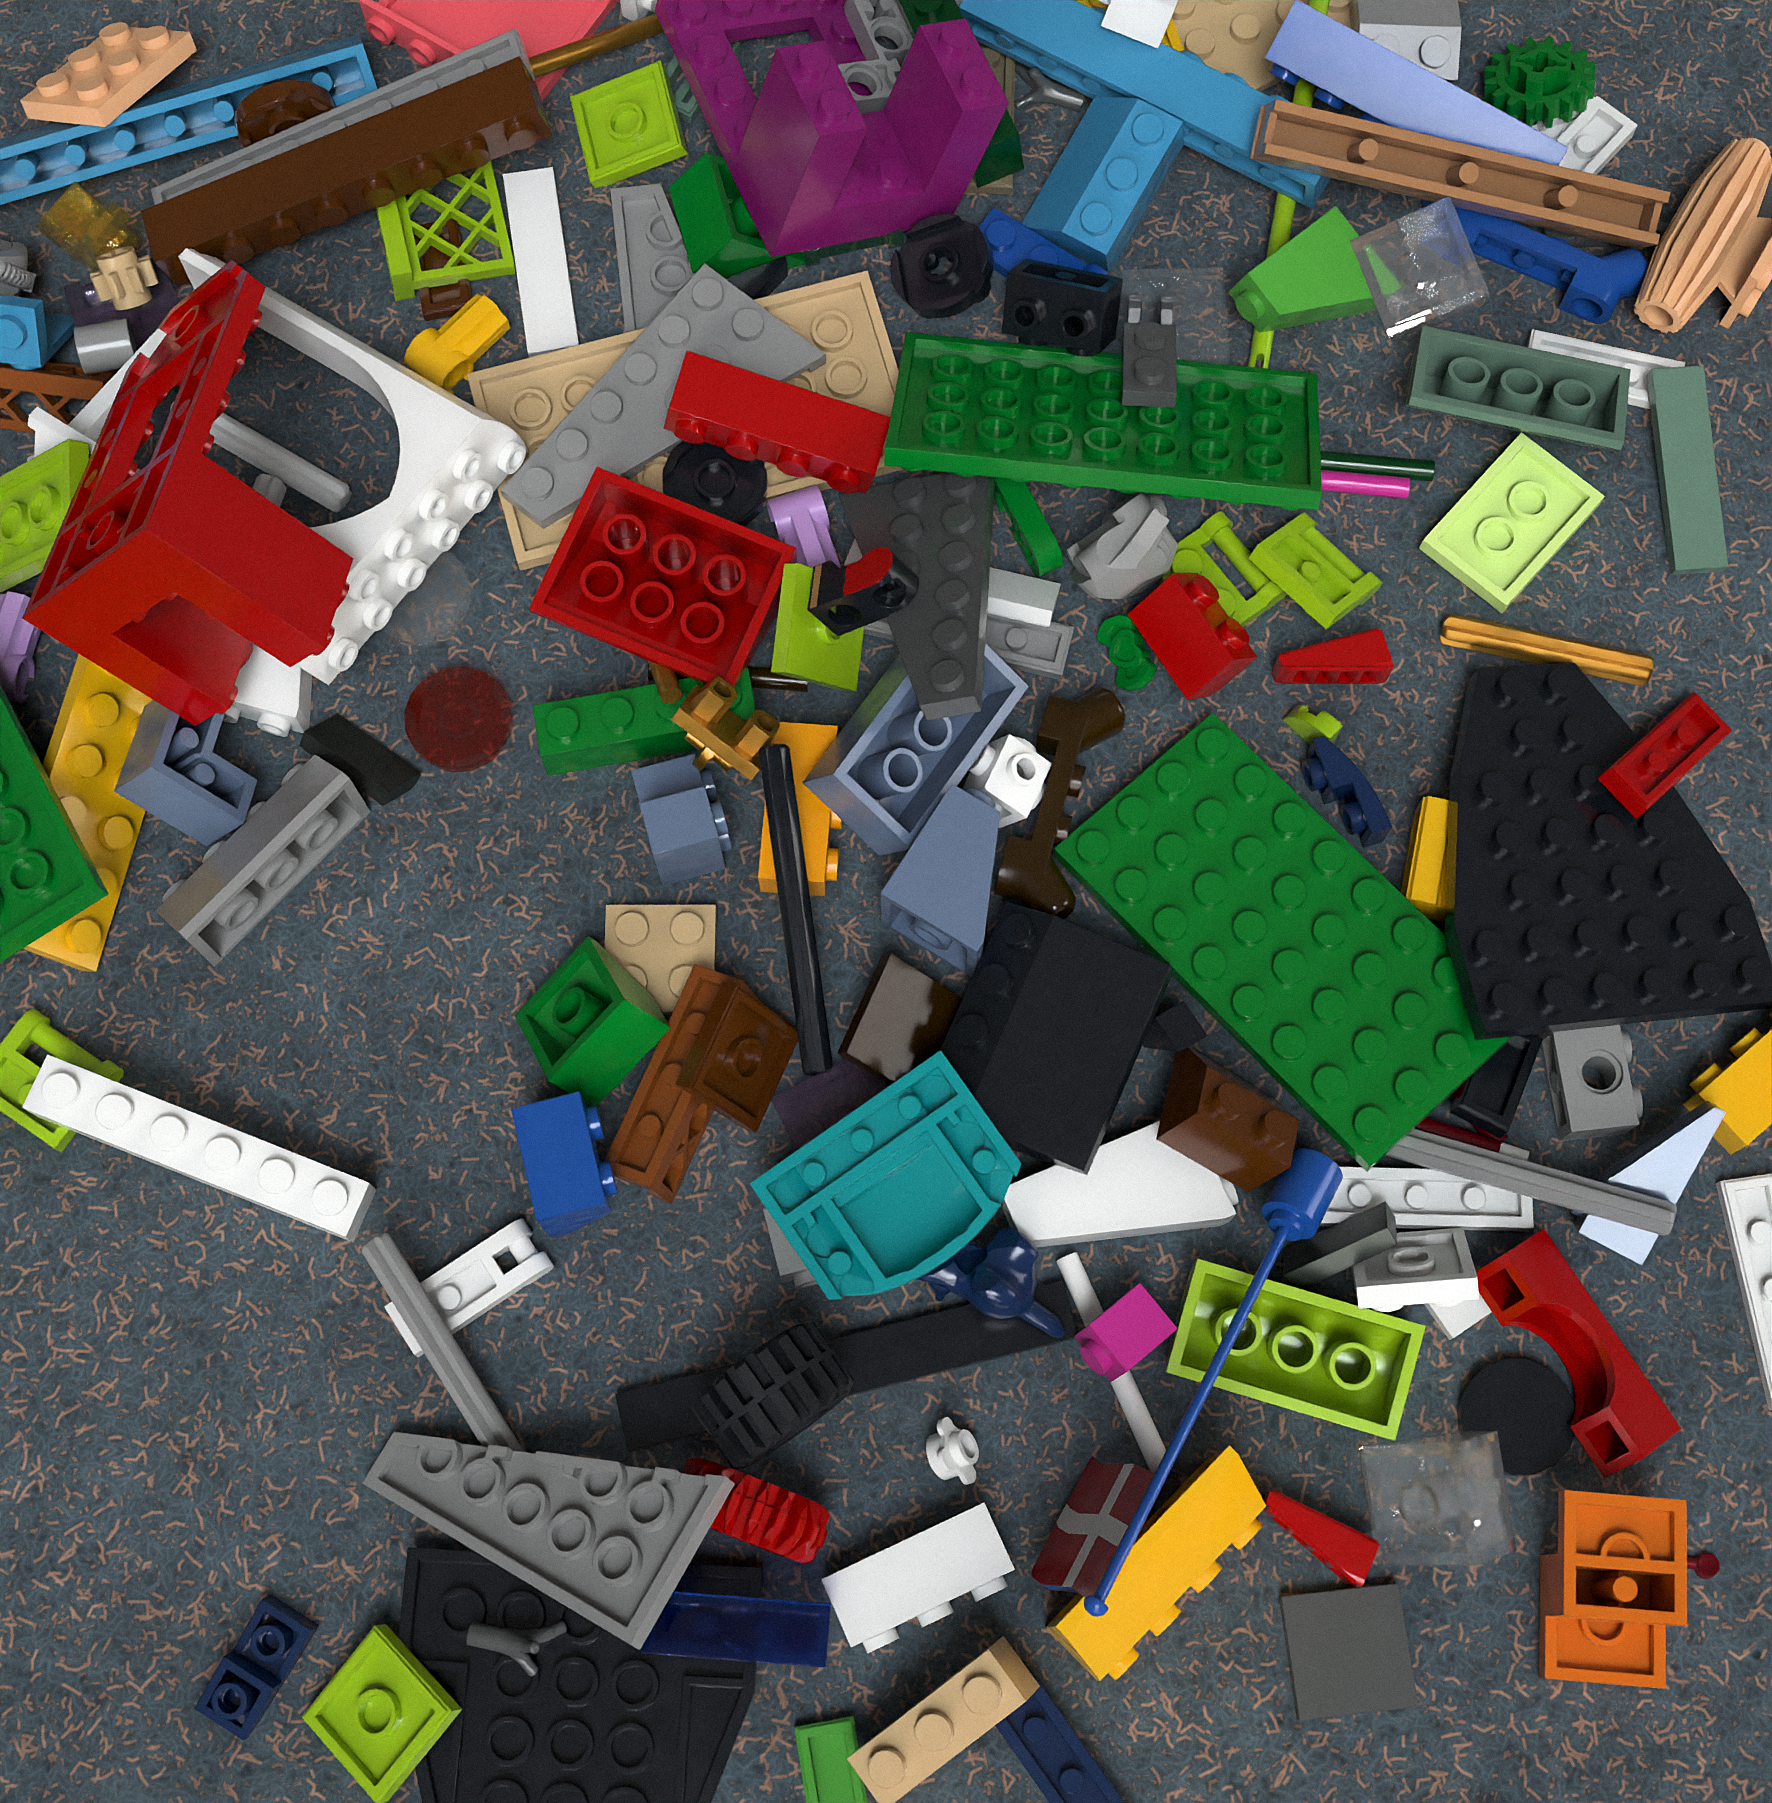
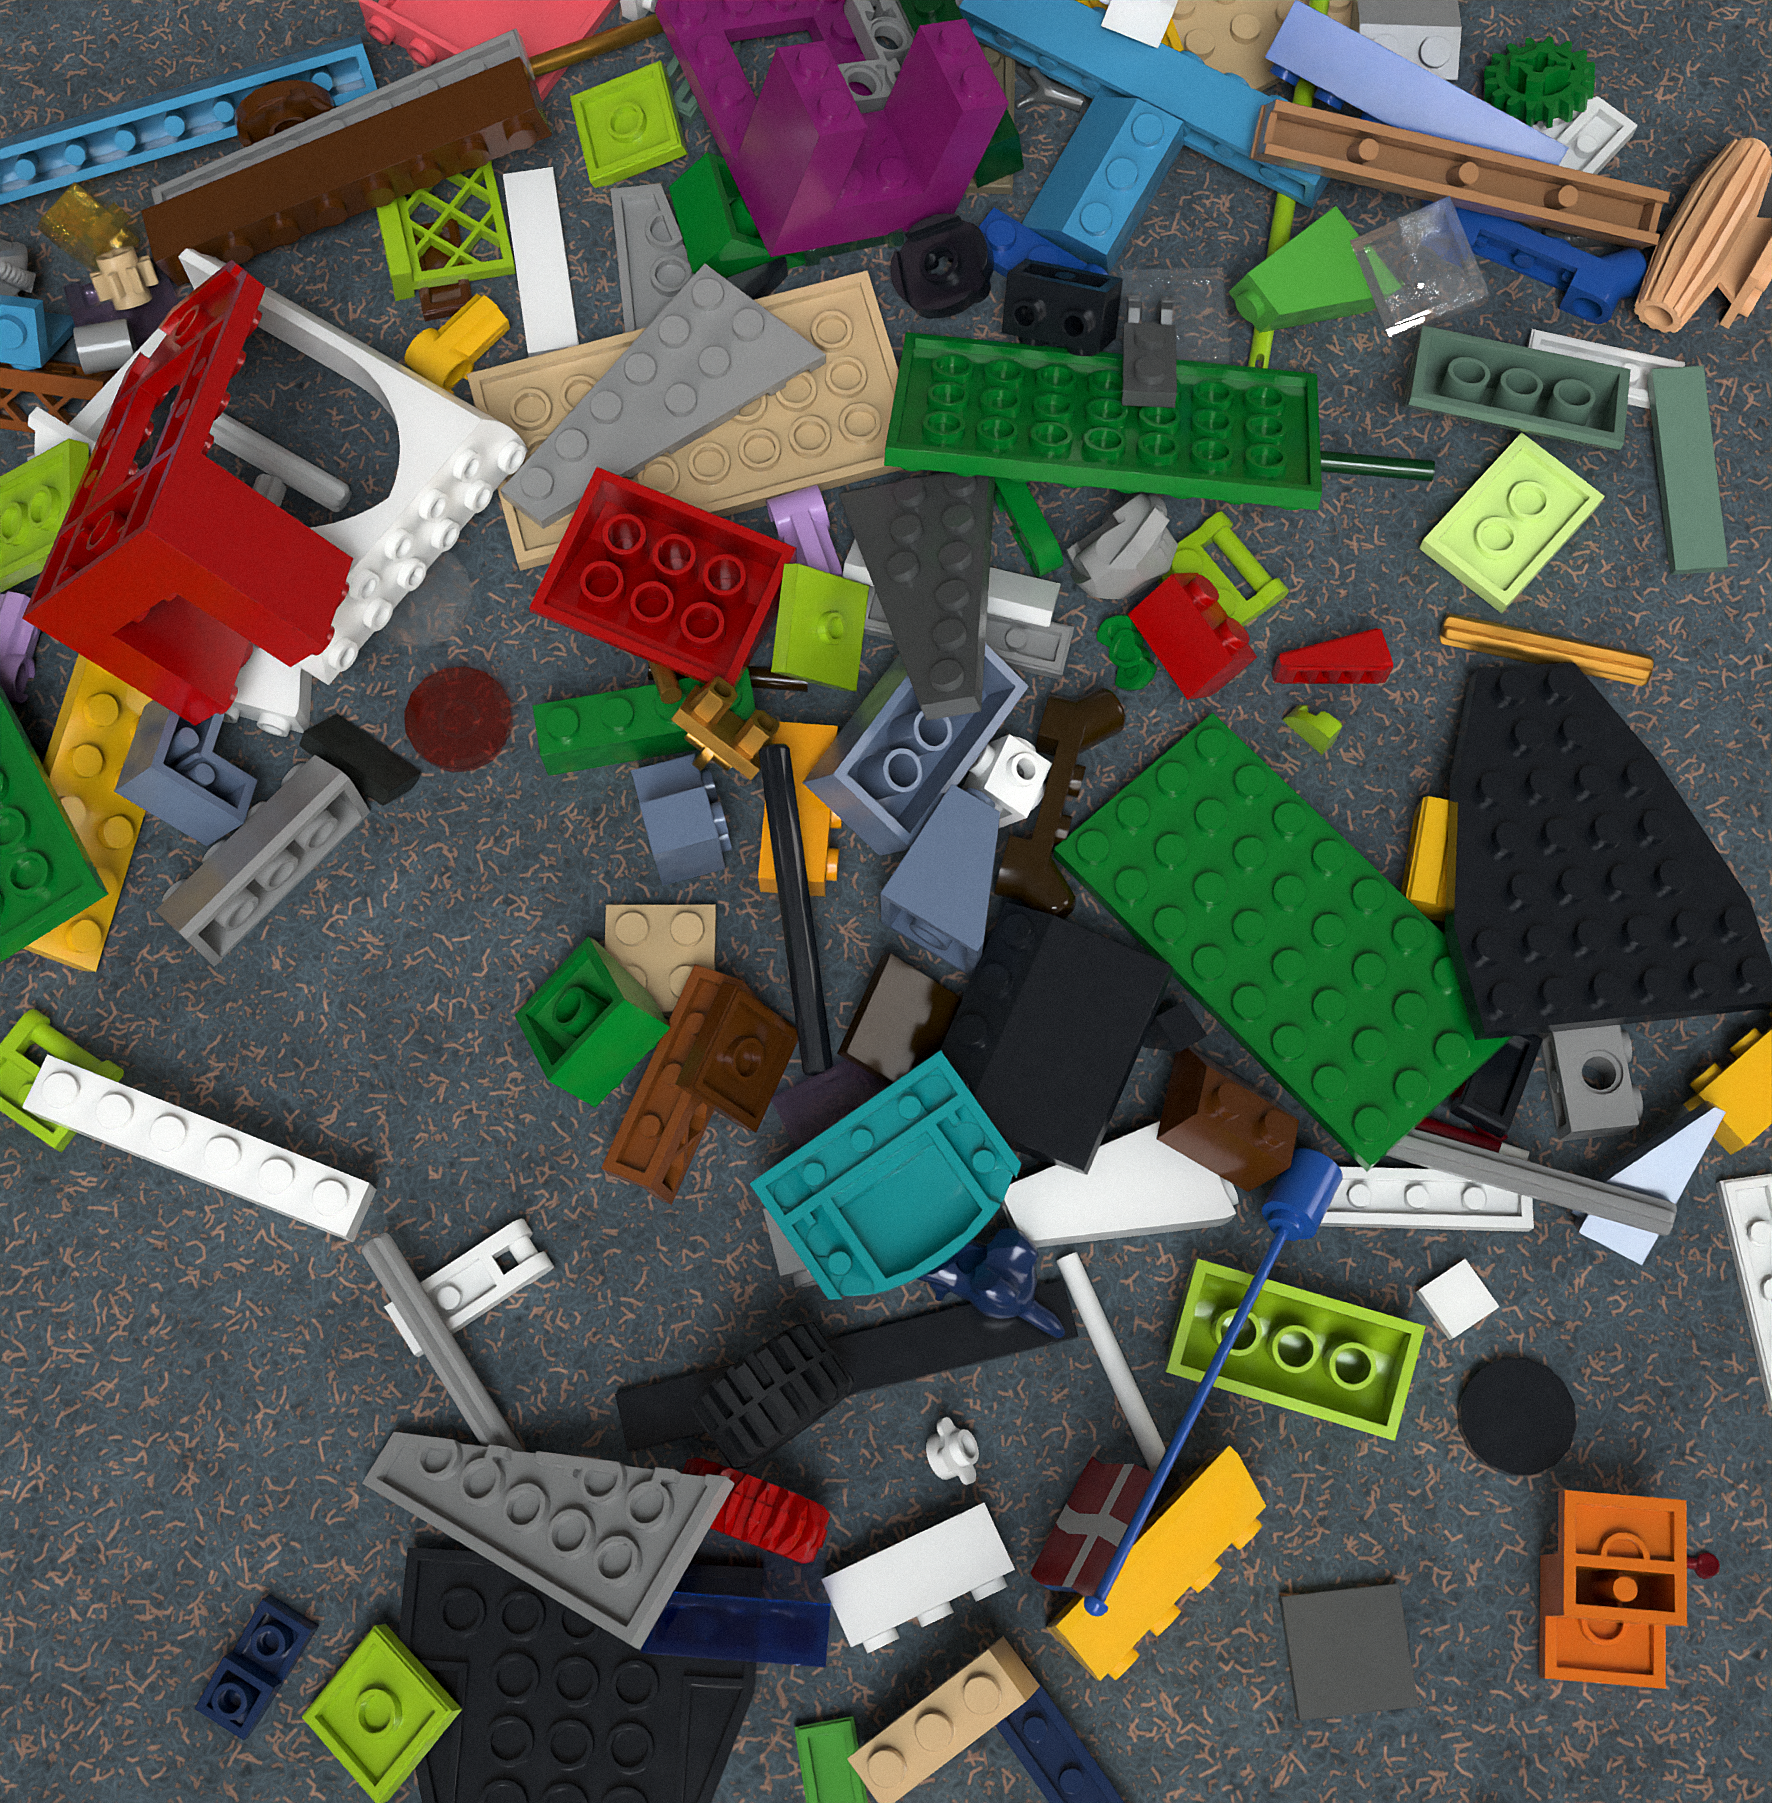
light nougat plate [20,22,197,127] -> none
dark grey bar [467,1621,567,1676] -> none
blue slope [511,1091,618,1238] -> none
red brick [663,350,891,494] -> none
black tile [663,441,767,527] -> none
black leg [808,547,919,636] -> none
dark pink brick [1074,1283,1178,1382] -> none
lime plate [1248,512,1383,630] -> none
red slope [1261,1490,1380,1587] -> none
pearl dark grey tile [1283,1201,1397,1289] -> none
dark blue slope [1302,736,1392,848] -> none
dark pink bar [1321,470,1410,499] -> none
white plate [1351,1227,1479,1312] -> none
clear slope [1359,1431,1517,1565] -> none
red arch [1476,1229,1681,1478] -> none
red tile [1597,692,1732,819] -> none

